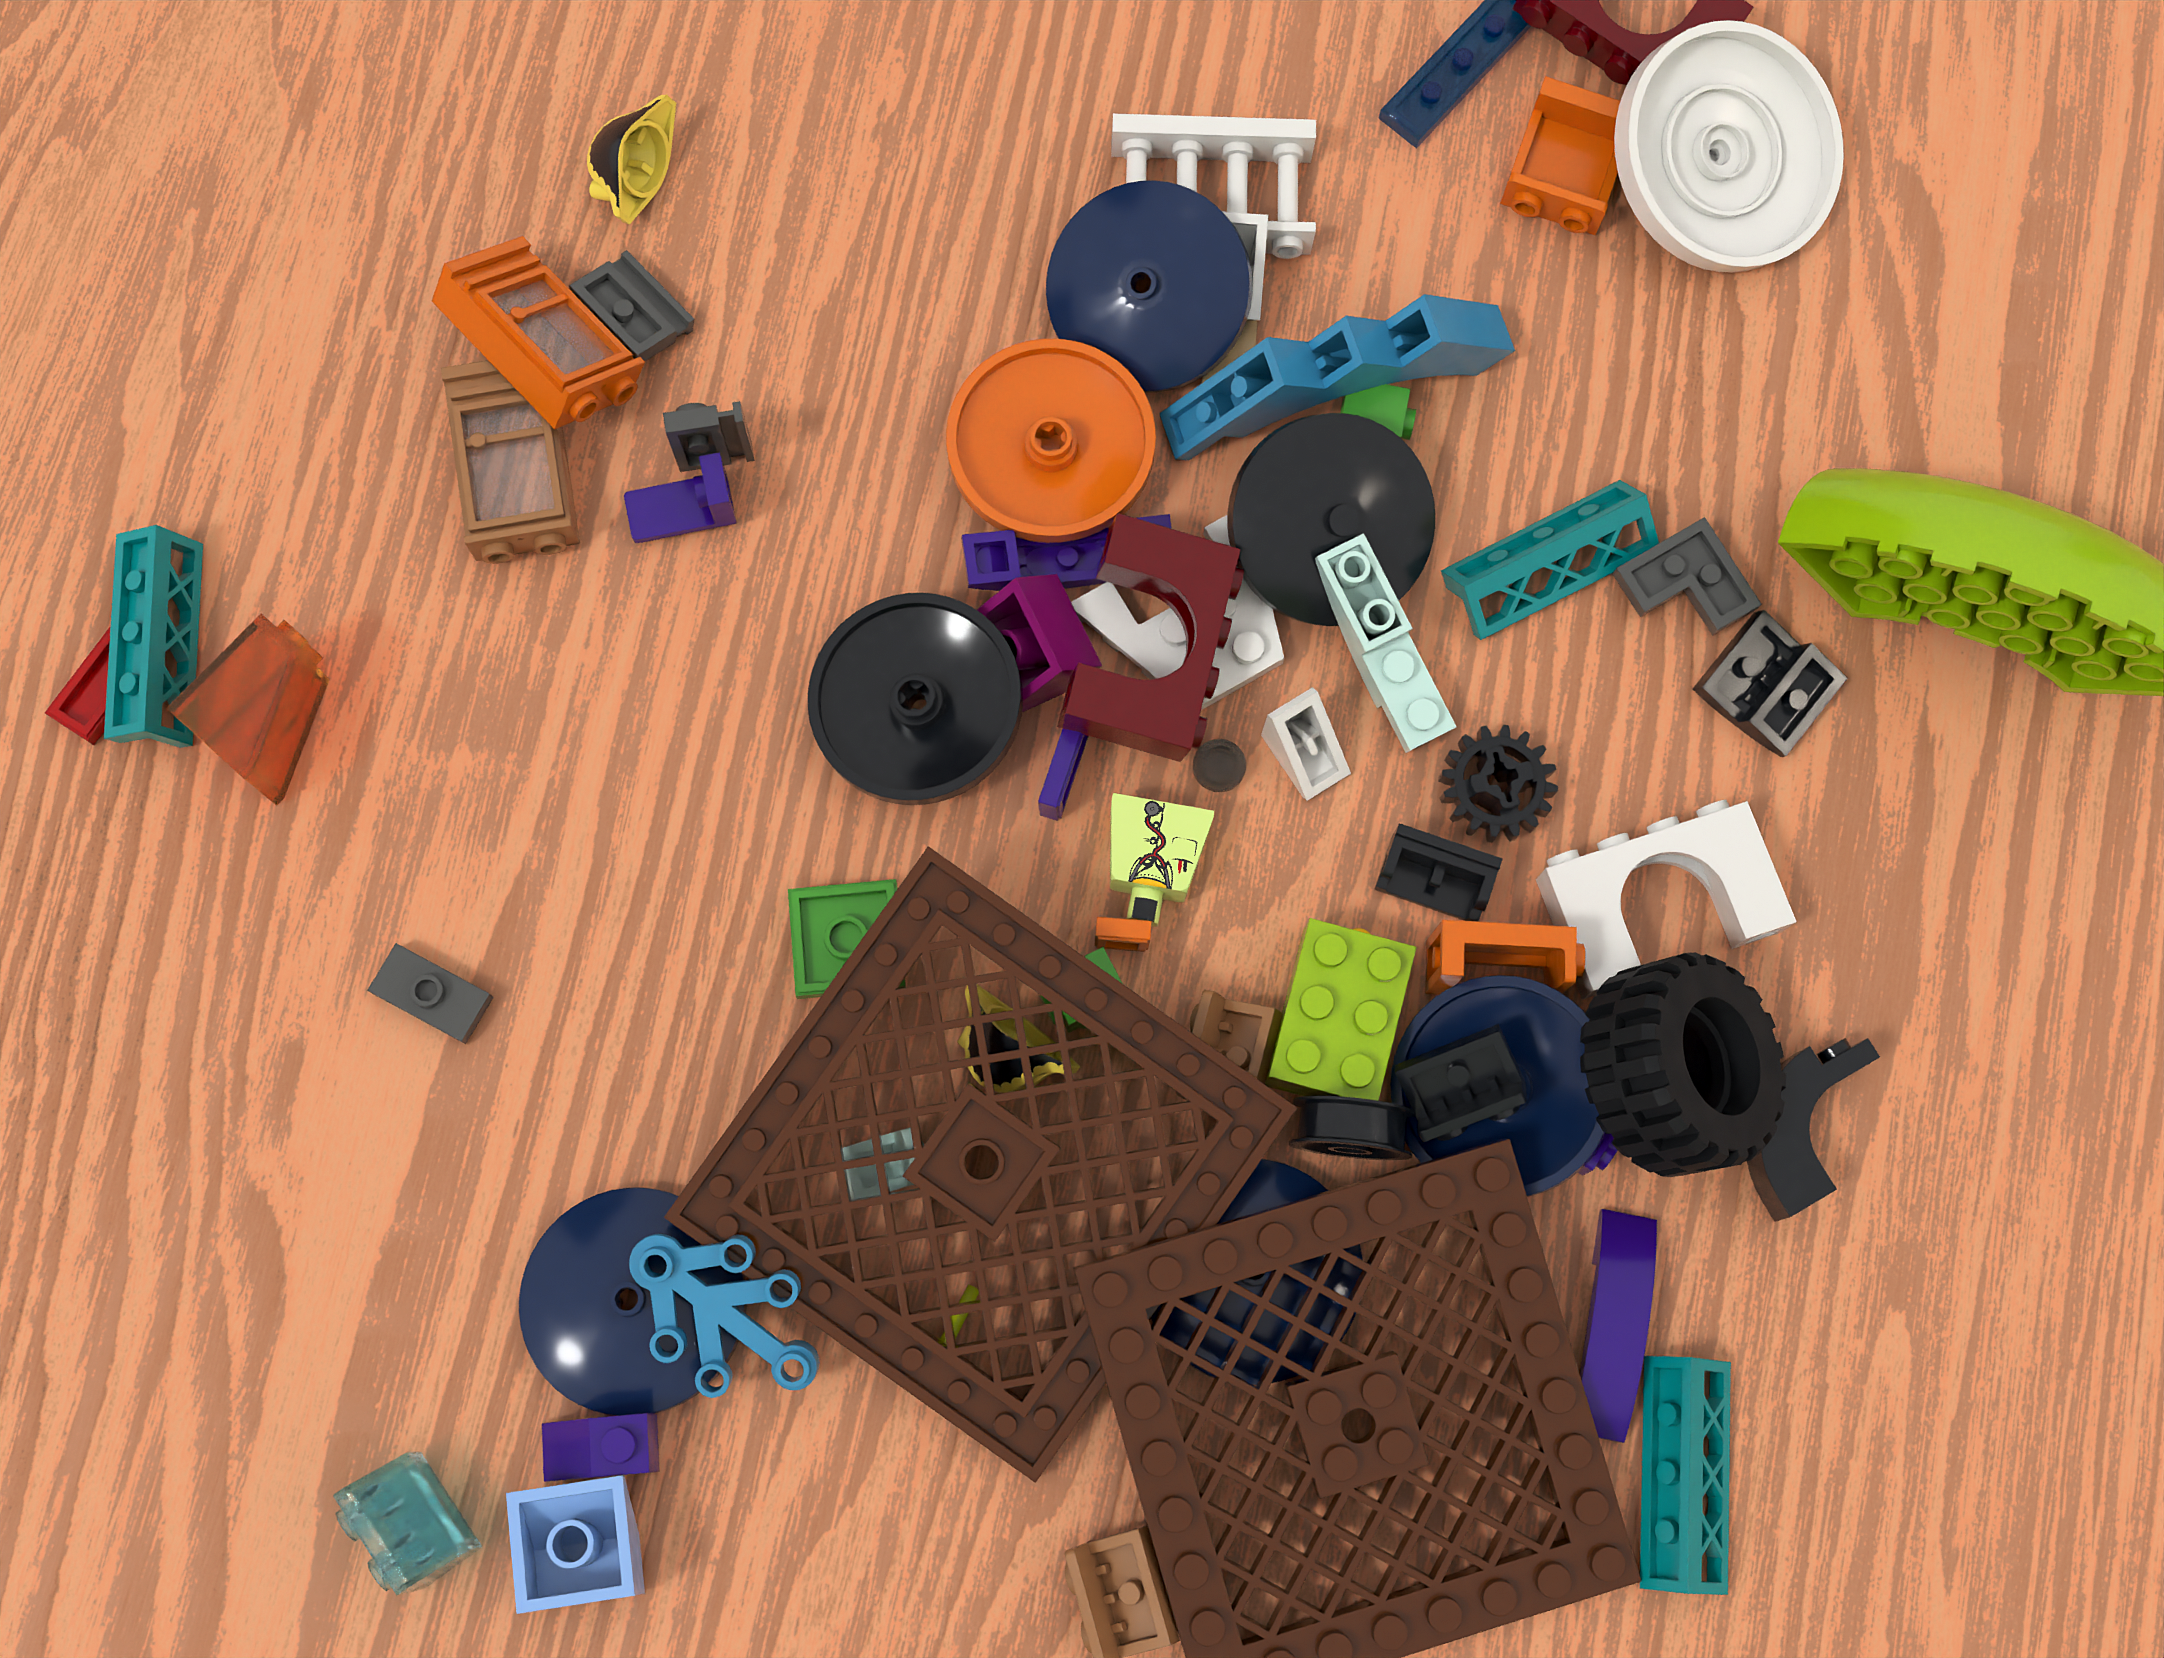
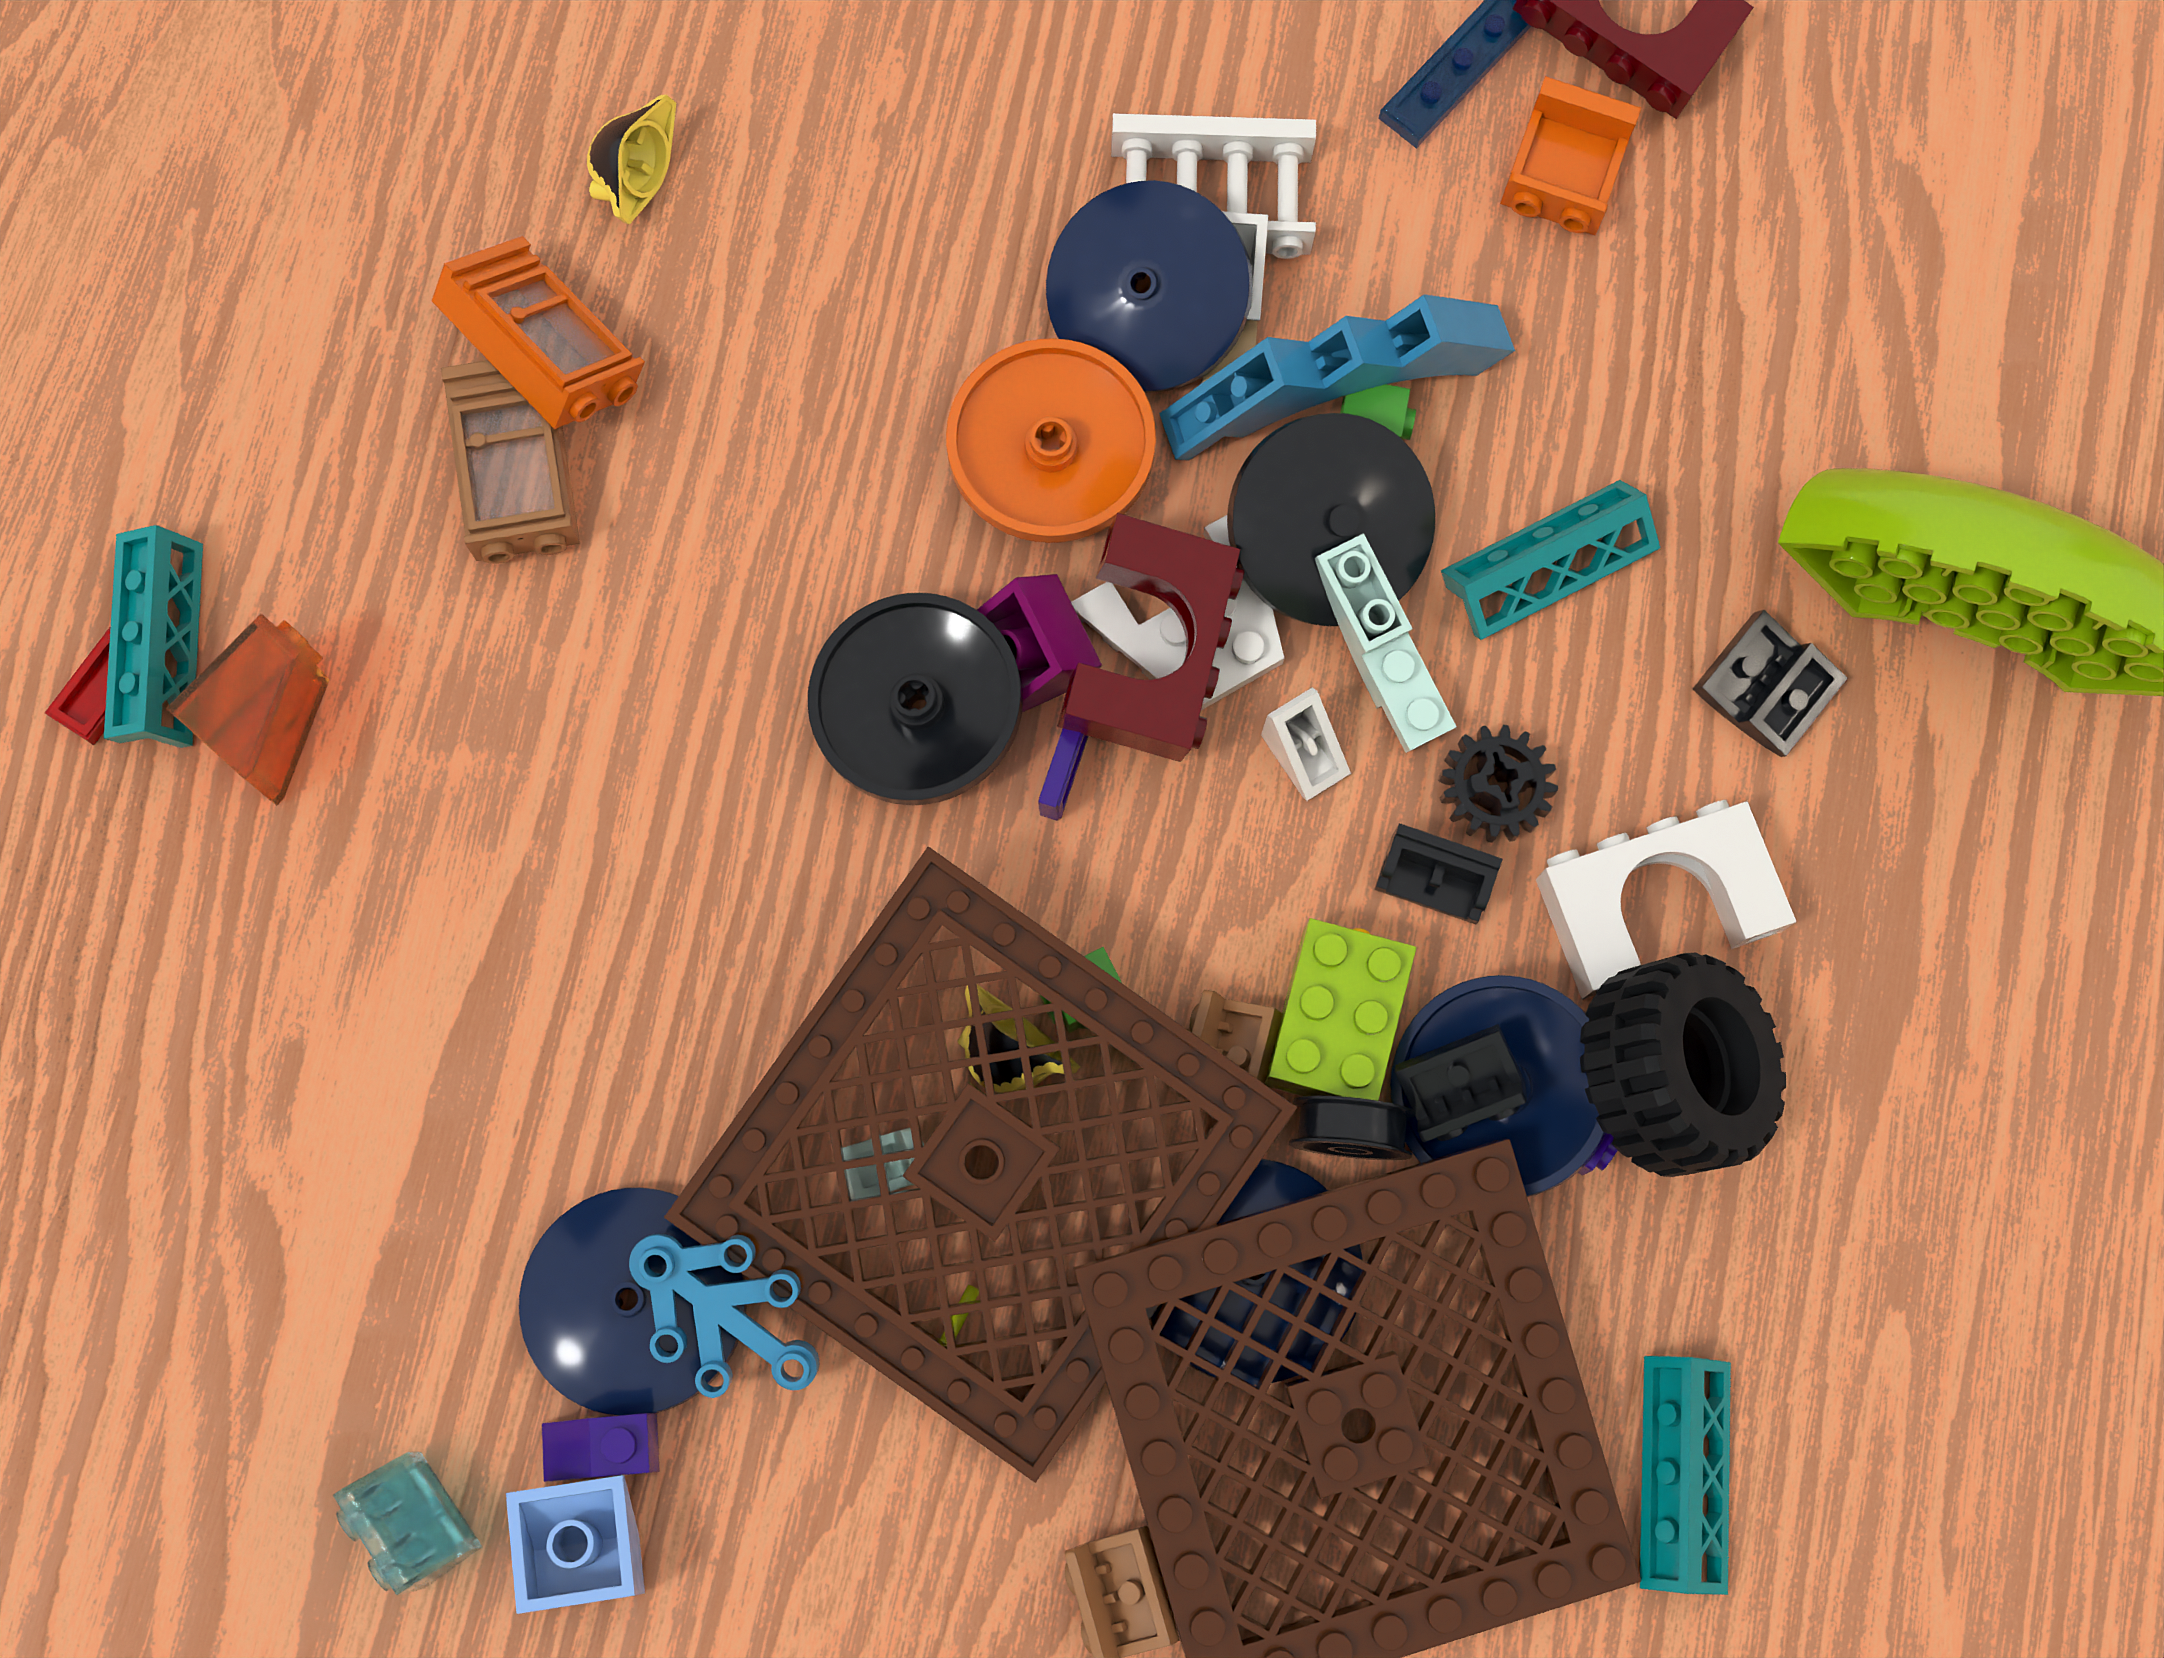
dark grey plate [367,943,493,1044] -> none
dark grey plate [569,250,695,361] -> none
dark purple bracket [624,452,737,543] -> none
dark grey plate [663,401,755,472] -> none
bright green plate [788,879,906,999] -> none
dark purple slope [961,514,1172,591] -> none
orange tile [1094,917,1152,952] -> none
yellowish green torso [1110,793,1214,927] -> none
clear smoke plate [1192,739,1246,792] -> none
orange panel [1425,920,1585,995] -> none
dark purple slope [1580,1209,1657,1443] -> none
dark grey plate [1612,517,1762,636] -> none
white container [1614,20,1844,273] -> none
black arch [1747,1038,1880,1222] -> none

